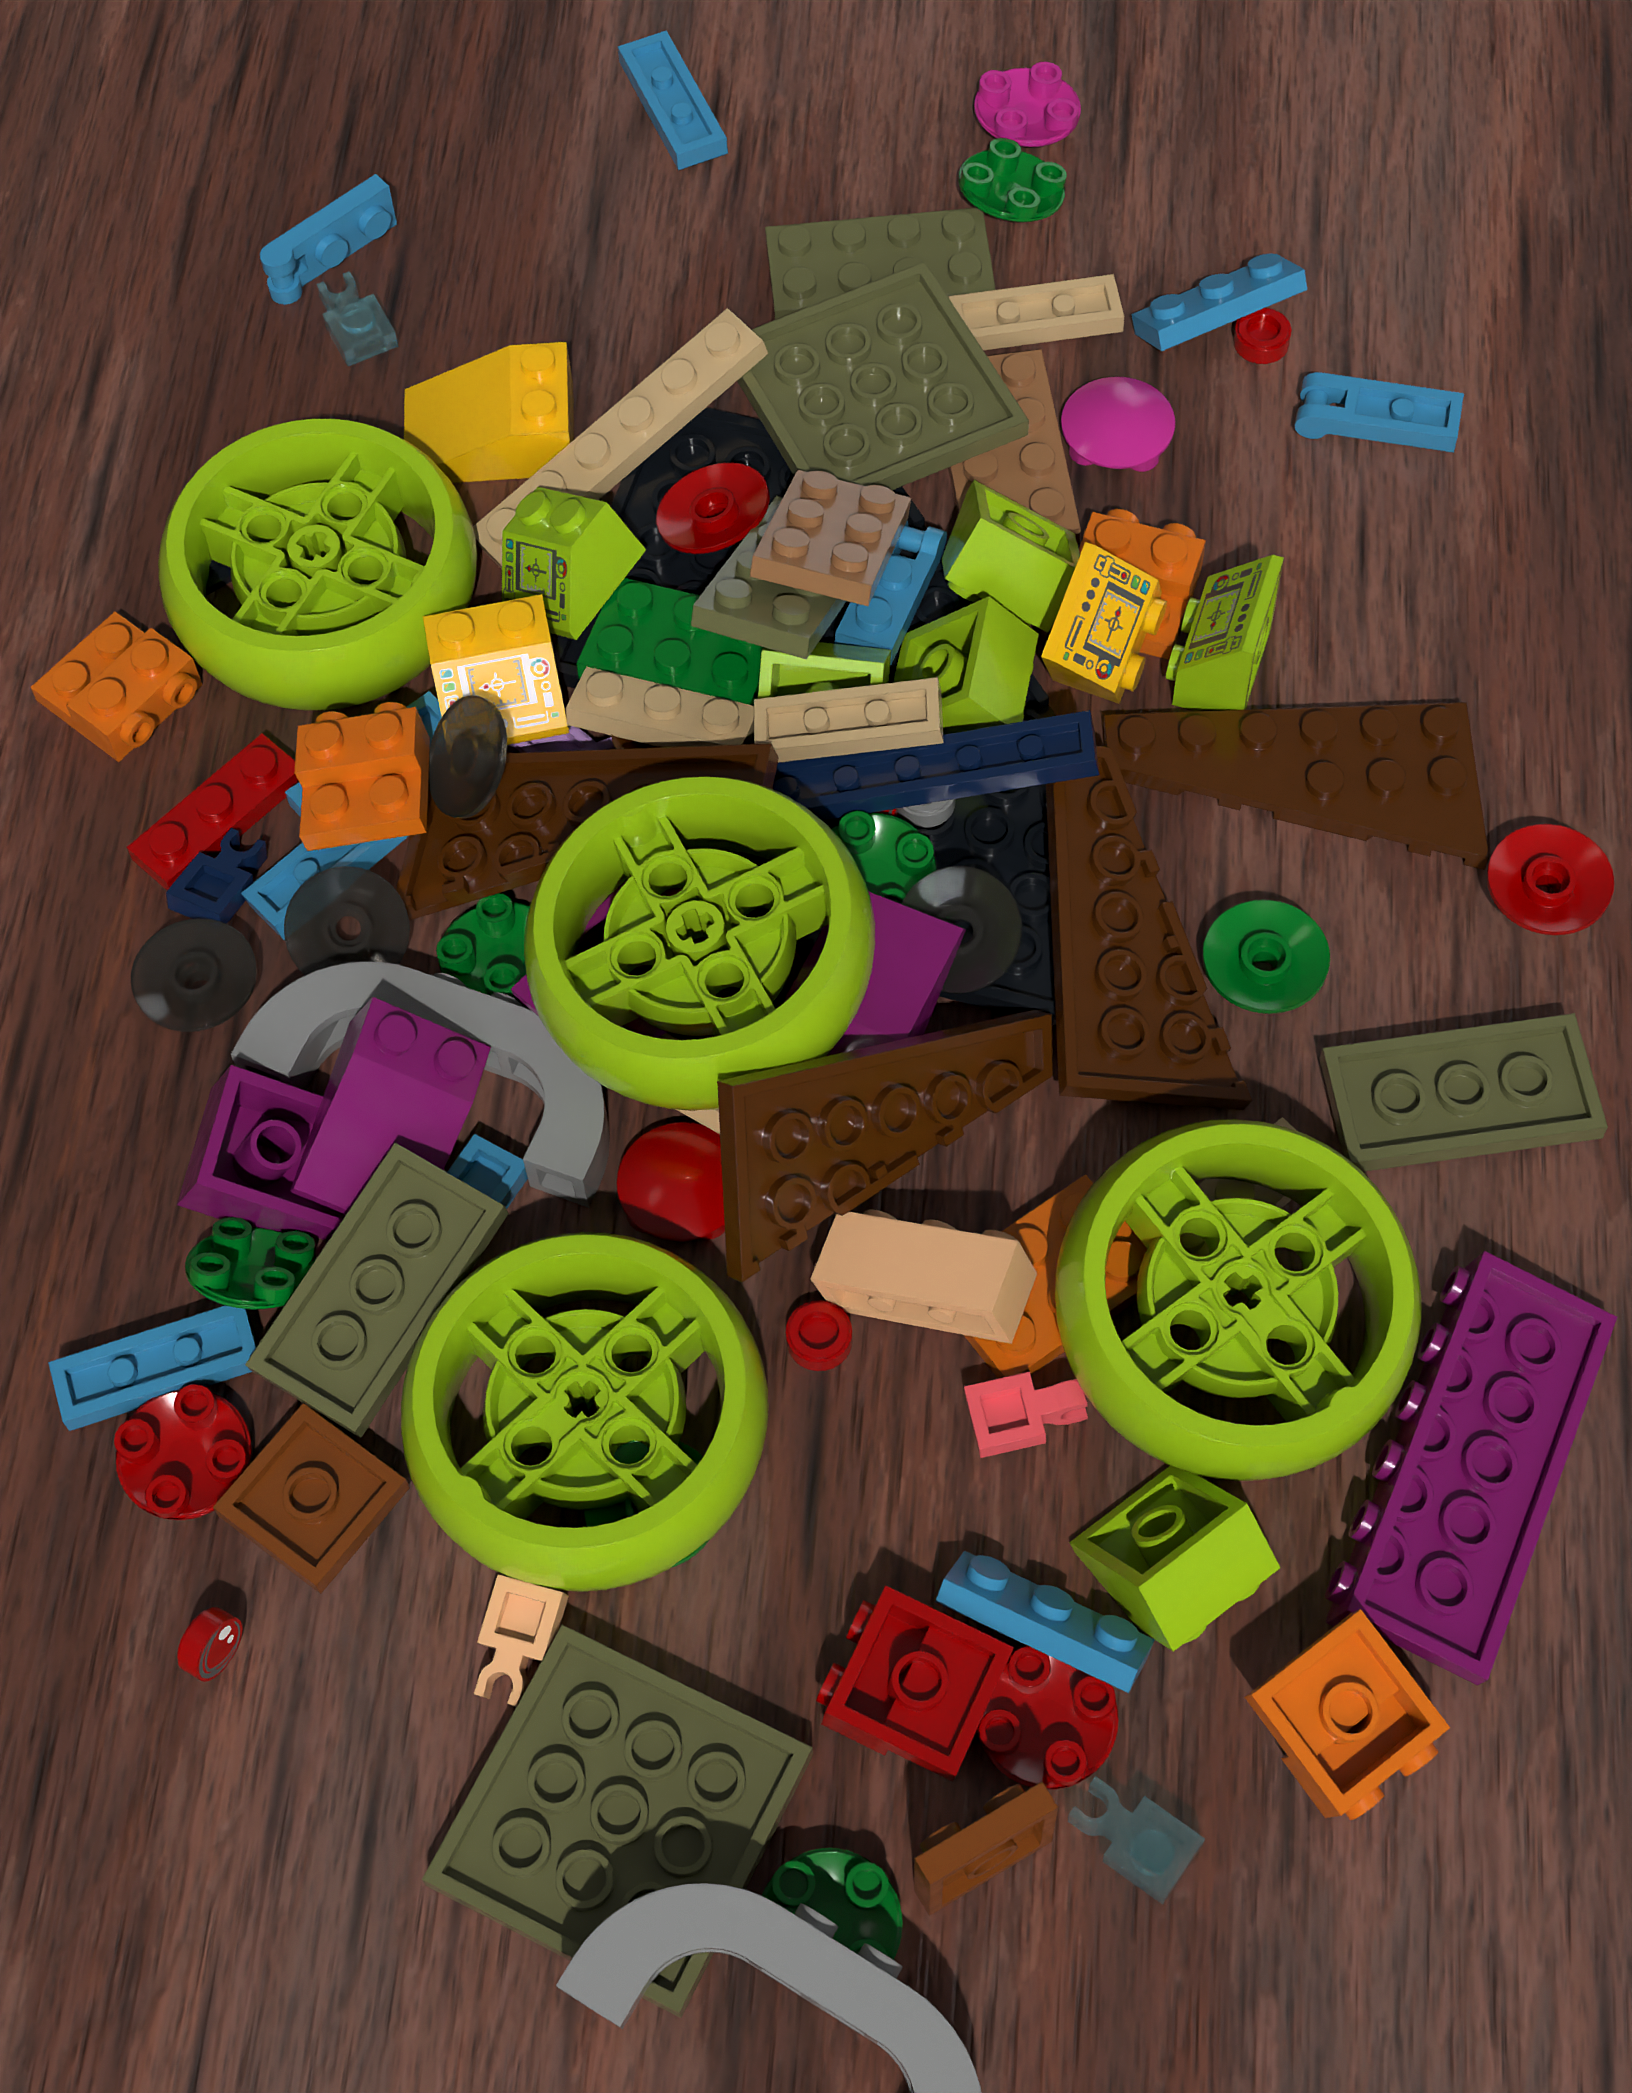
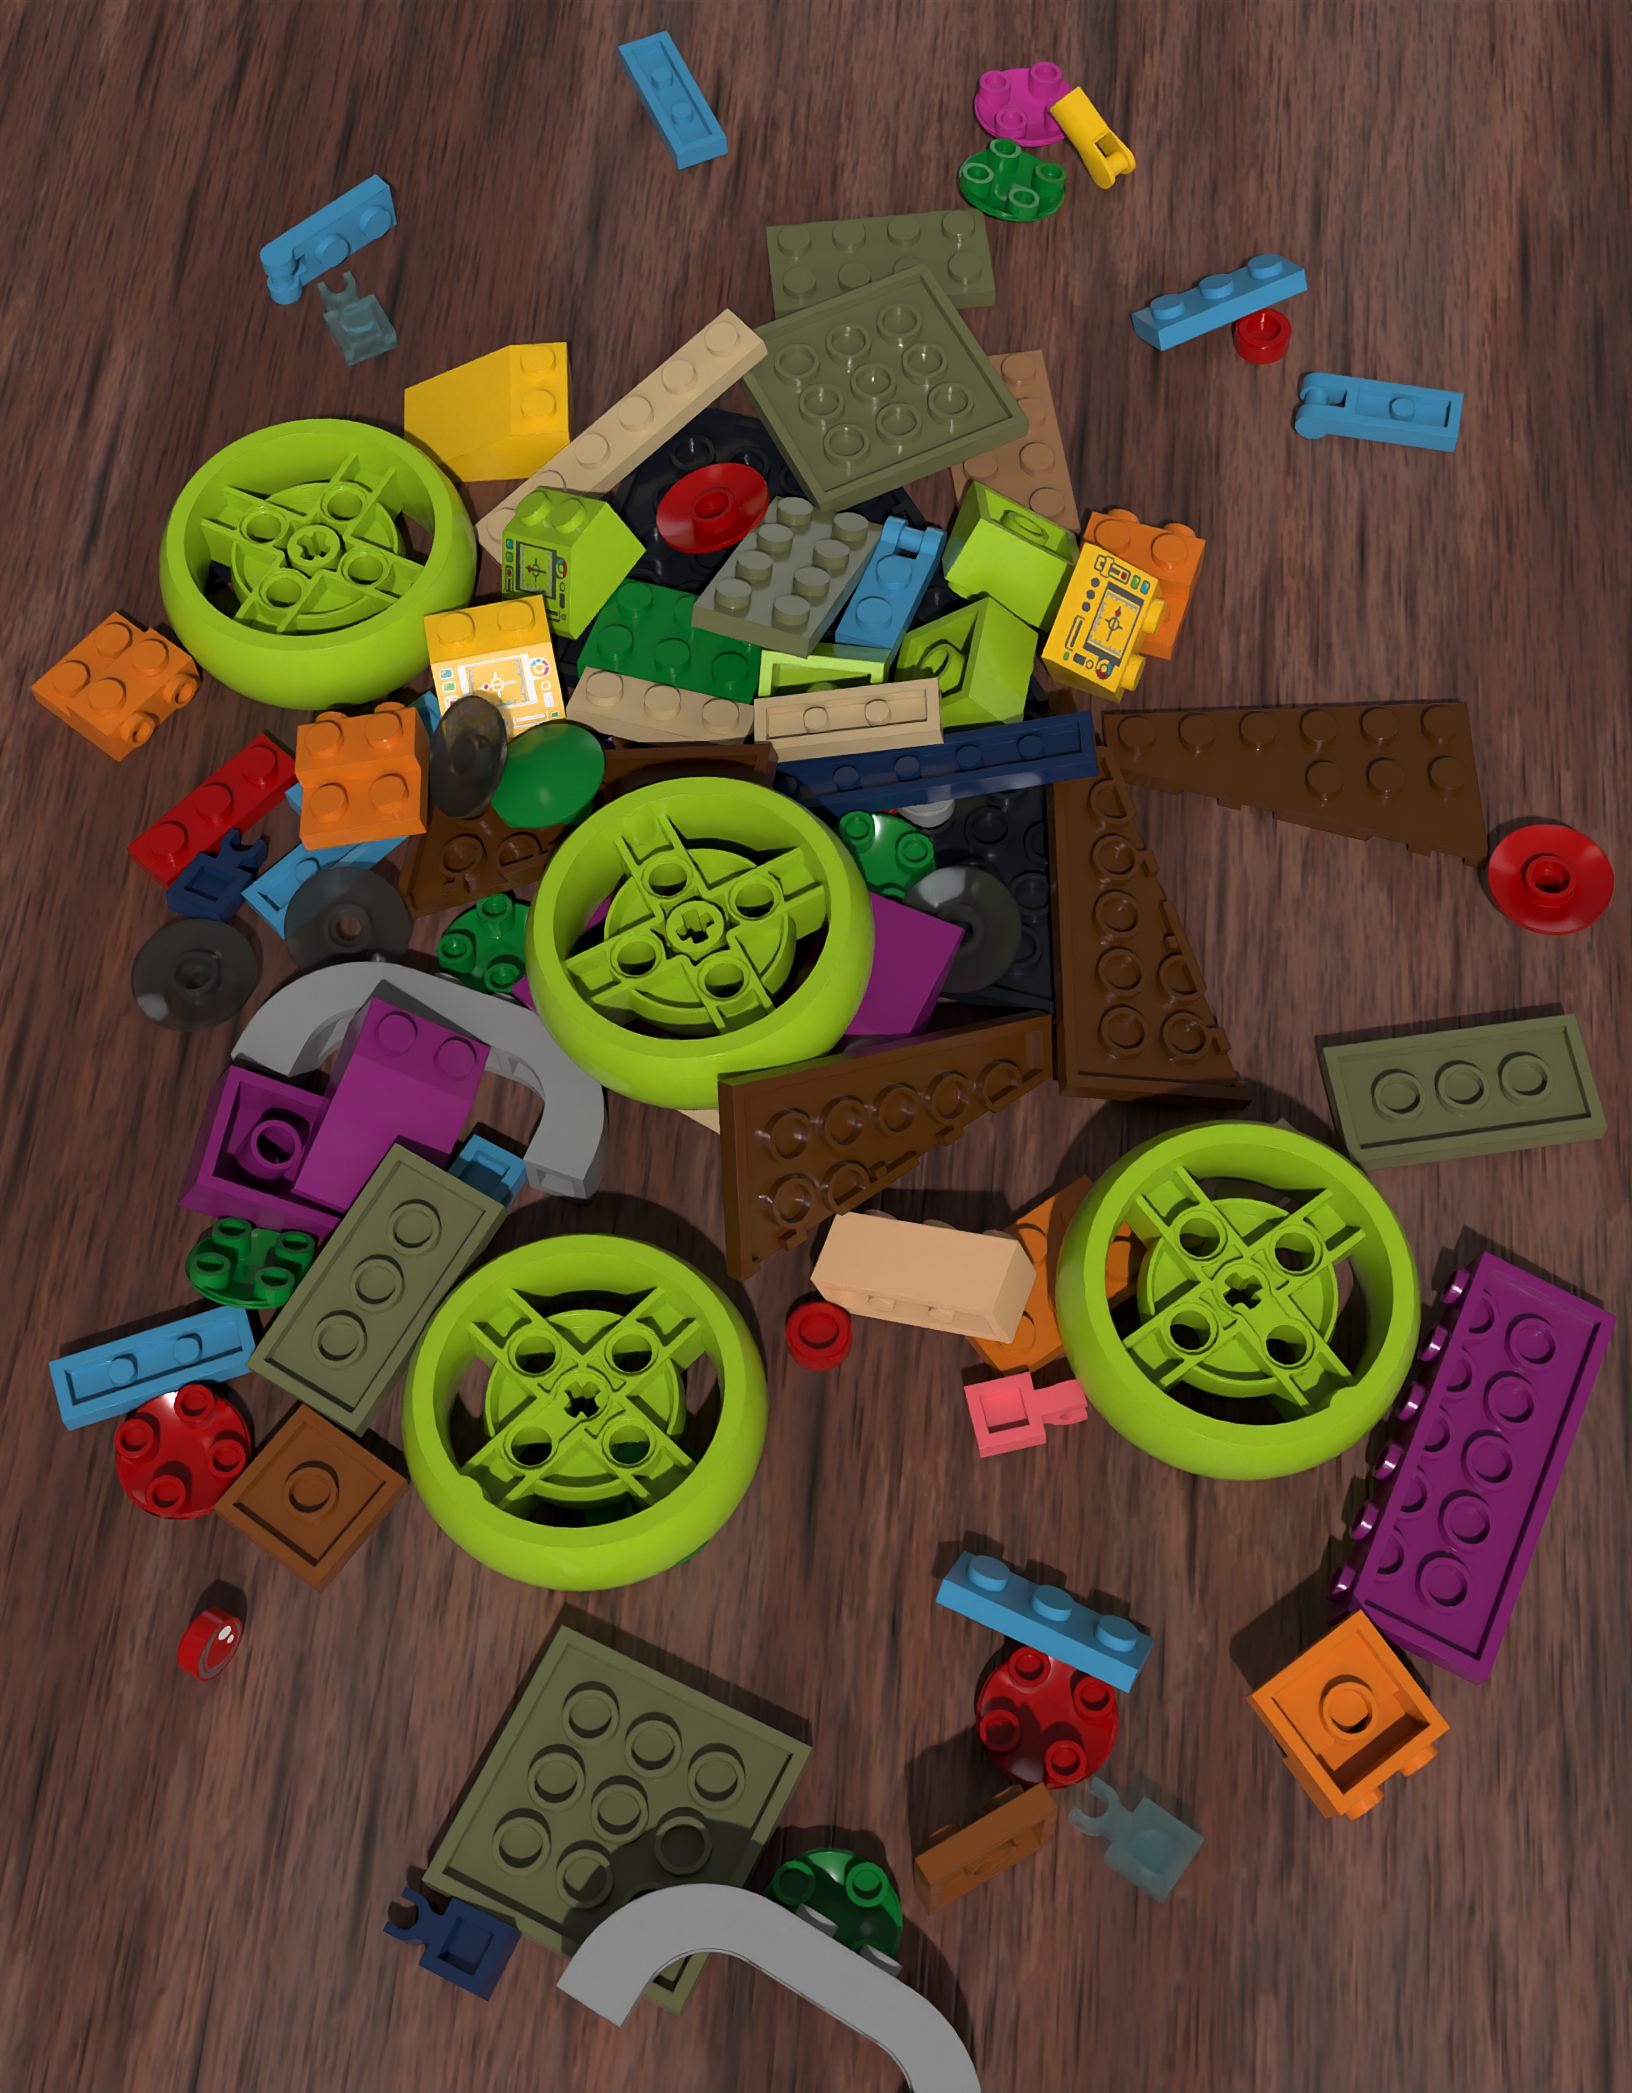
light nougat plate [474,1575,569,1707] -> none
red dish [617,1122,725,1242] -> none
medium nougat plate [750,470,912,606] -> none
red plate [816,1585,1014,1782] -> none
tan plate [949,274,1124,351] -> none
dark pink dish [1061,377,1175,472] -> none
lime slope [1069,1466,1280,1652] -> none
lime slope [1166,555,1284,711] -> none
green dish [1203,900,1330,1014] -> none
none -> dark blue plate [383,1887,522,2001]
none -> green dish [488,724,605,829]
none -> yellow bar [1049,86,1136,189]

